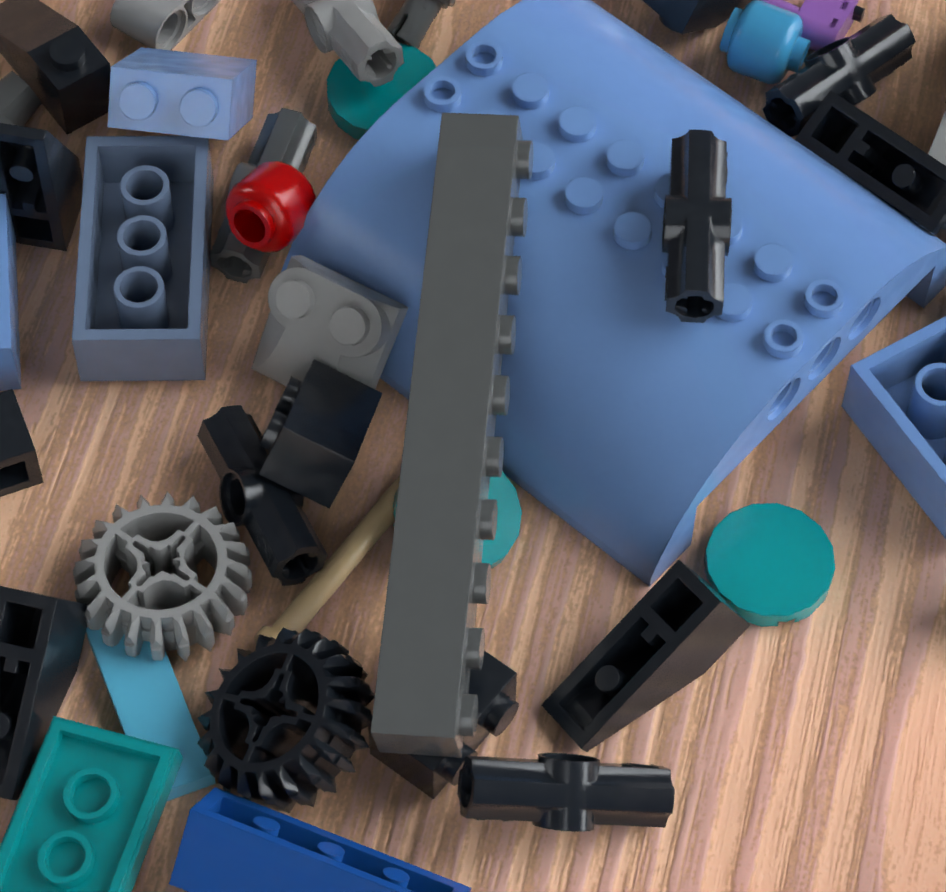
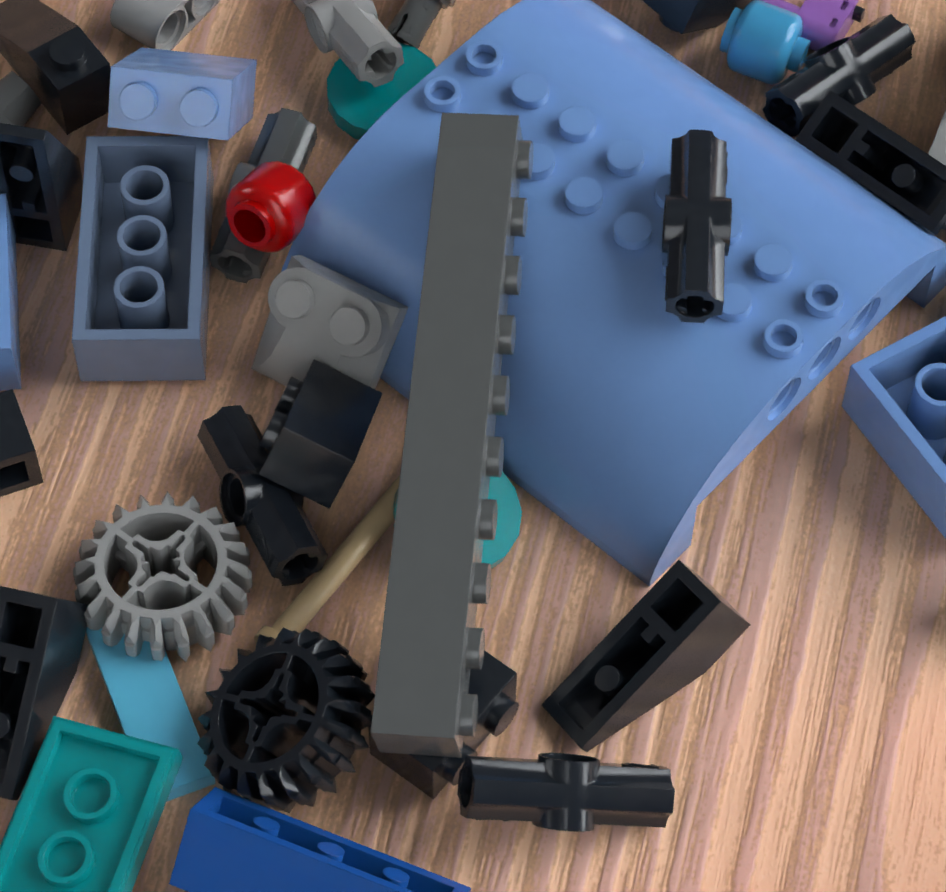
teal tile [704,503,835,627] -> none

